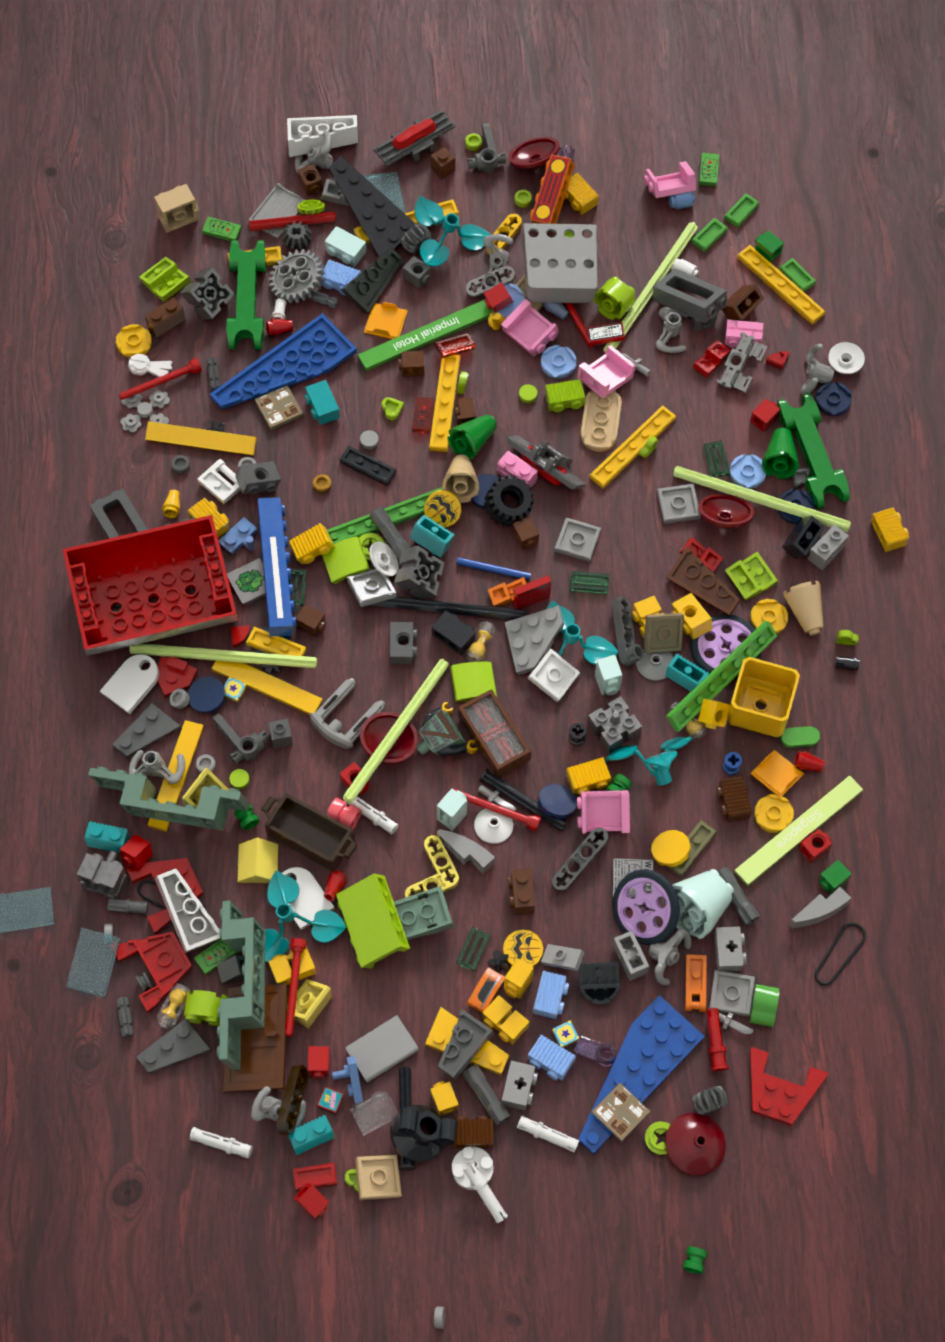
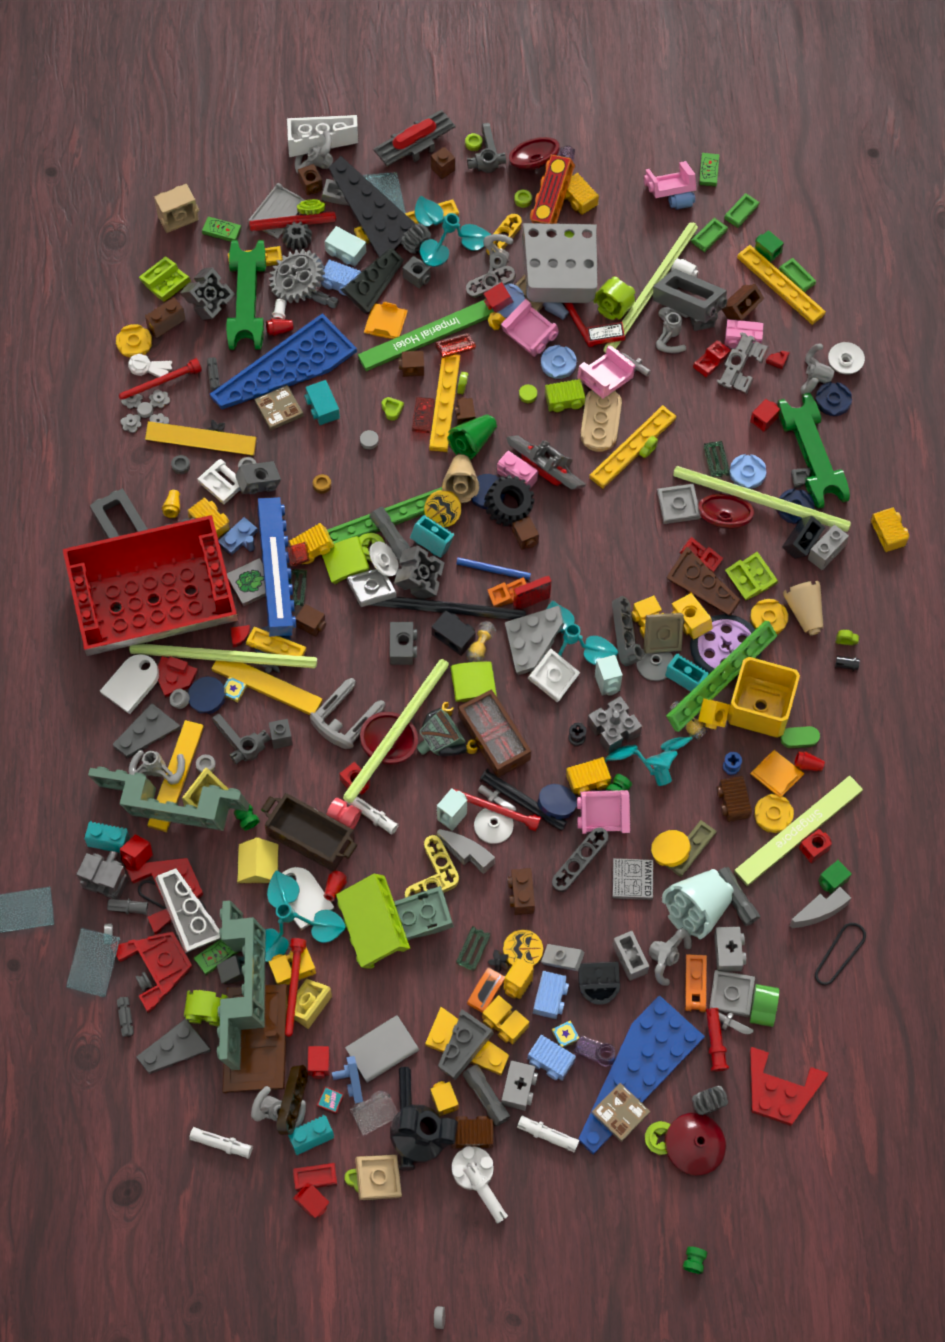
clear piece [155,983,191,1030] -> none
lime tile [229,769,250,790] -> none
black tile [339,446,396,486] -> none
light grey tile [554,517,601,562] -> none
clear green tile [570,571,609,594] -> none
wedge [612,869,680,946] -> none
green cone [762,428,799,479] -> none
none -> clear red tile [287,542,310,566]

